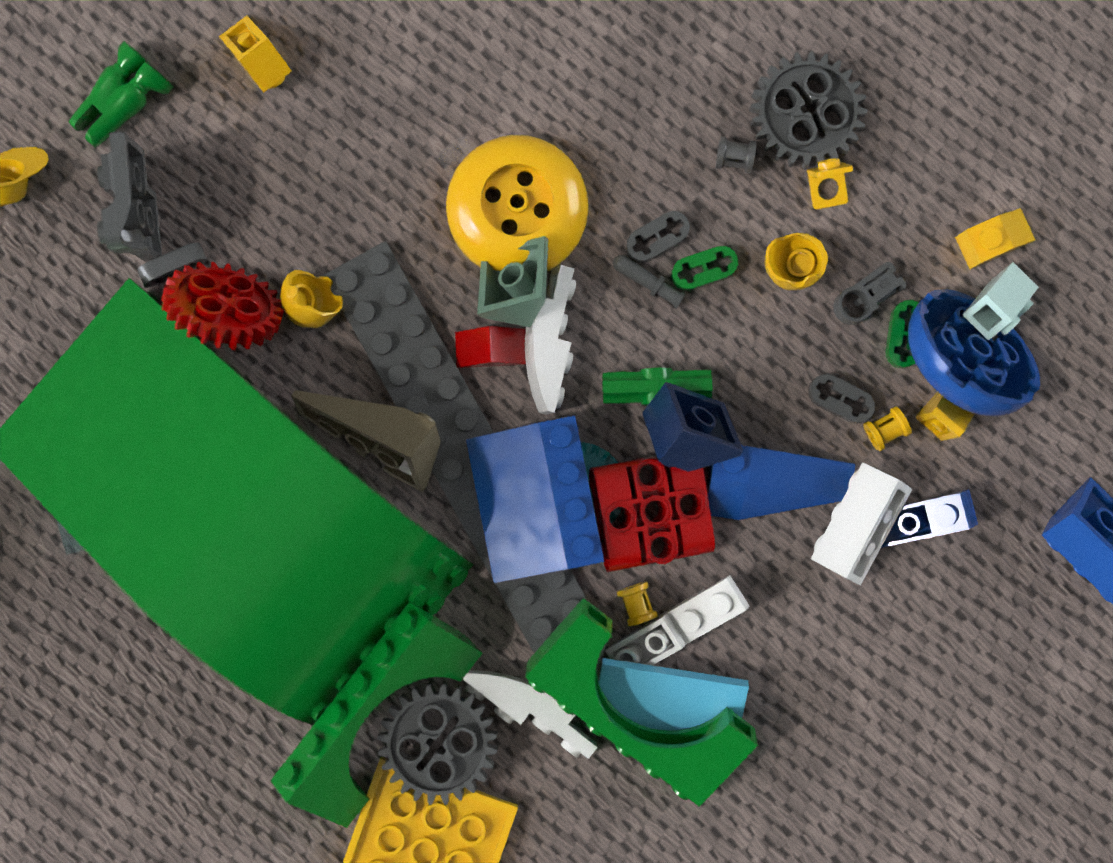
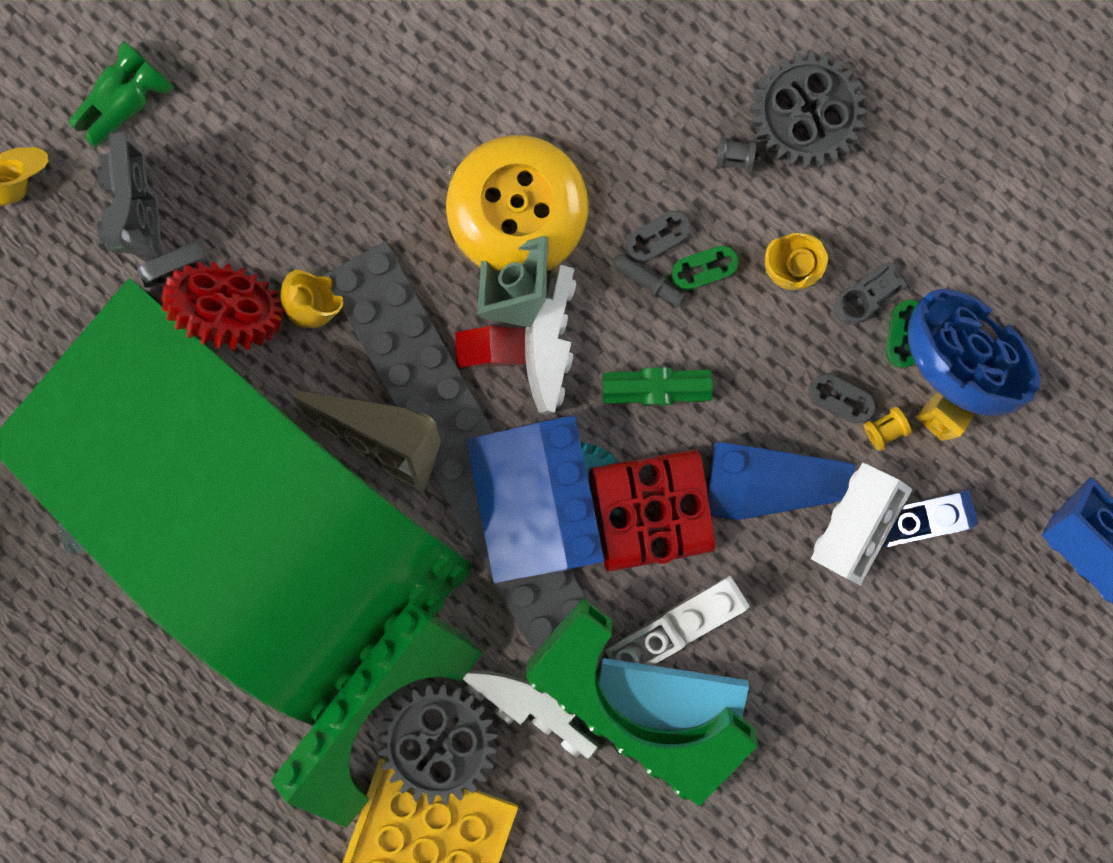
yellow slope [219,15,292,93] -> none
yellow bush [616,581,658,626] -> none
dark blue slope [642,382,743,472] -> none
yellow bracket [807,158,853,210] -> none
yellow slope [955,208,1035,269] -> none
light aqua brick [962,262,1039,340] -> none

